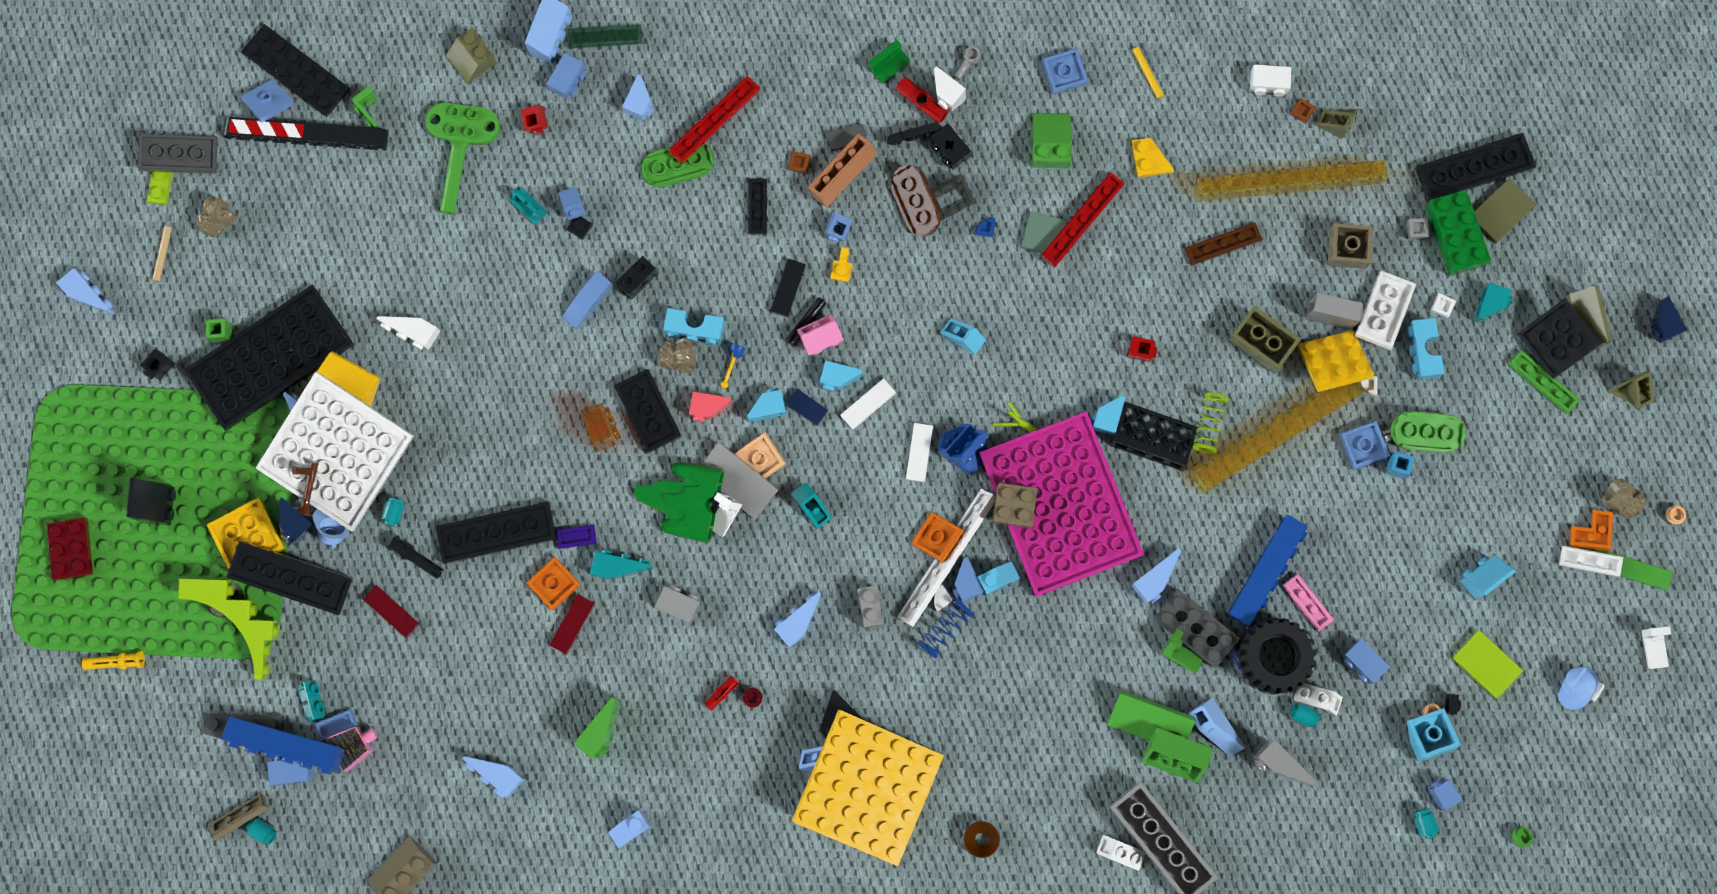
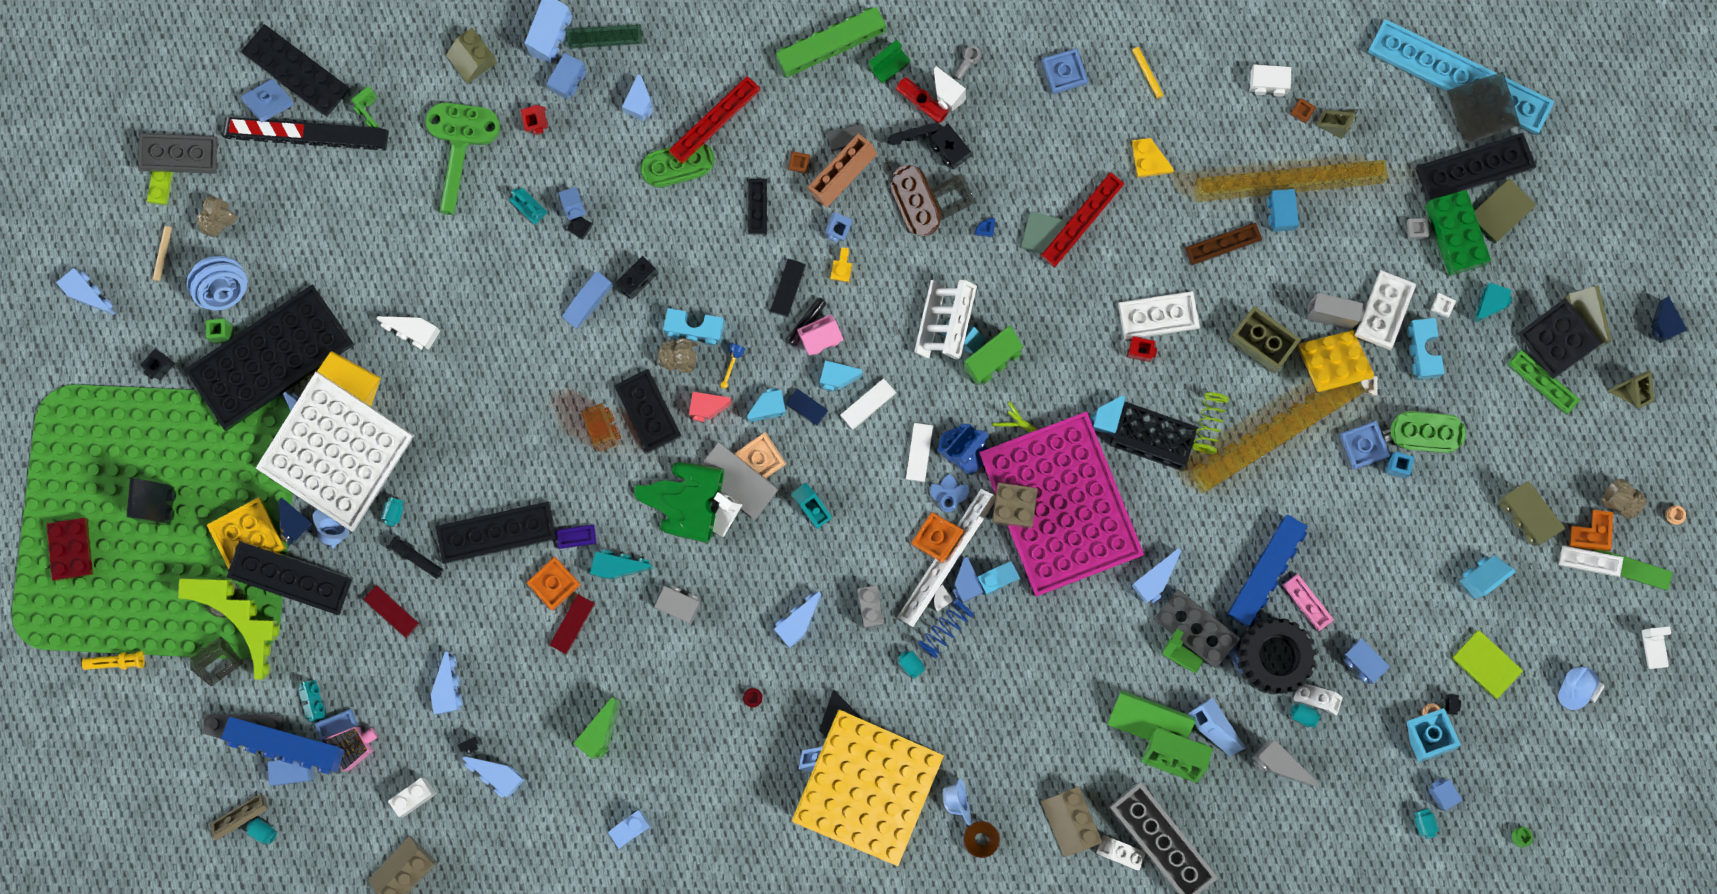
reddish brown piece [292,461,319,516] -> none
red pin [703,675,740,711] -> none
bright green slope [1032,113,1072,168] -> none
dark tan brick [1328,223,1373,269] -> none
none -> light blue wheel [187,256,248,311]
none -> clear smoke tile [190,636,243,686]
none -> white brick [388,778,436,818]
none -> light blue slope [431,652,463,715]
none -> black plate [458,736,482,754]
none -> bright green brick [776,6,886,78]
none -> teal brick [898,650,926,679]
none -> white fence [914,280,977,359]
none -> medium blue plate [930,474,969,512]
none -> light blue piece [943,778,972,826]
none -> bright green slope [964,325,1023,385]
none -> dark tan slope [1040,786,1103,857]
none -> white tile [1118,291,1200,340]
none -> dark azure brick [1266,189,1299,232]
none -> medium azure plate [1367,19,1555,135]
none -> clear smoke plate [1446,72,1520,144]
none -> olive slope [1499,481,1565,546]

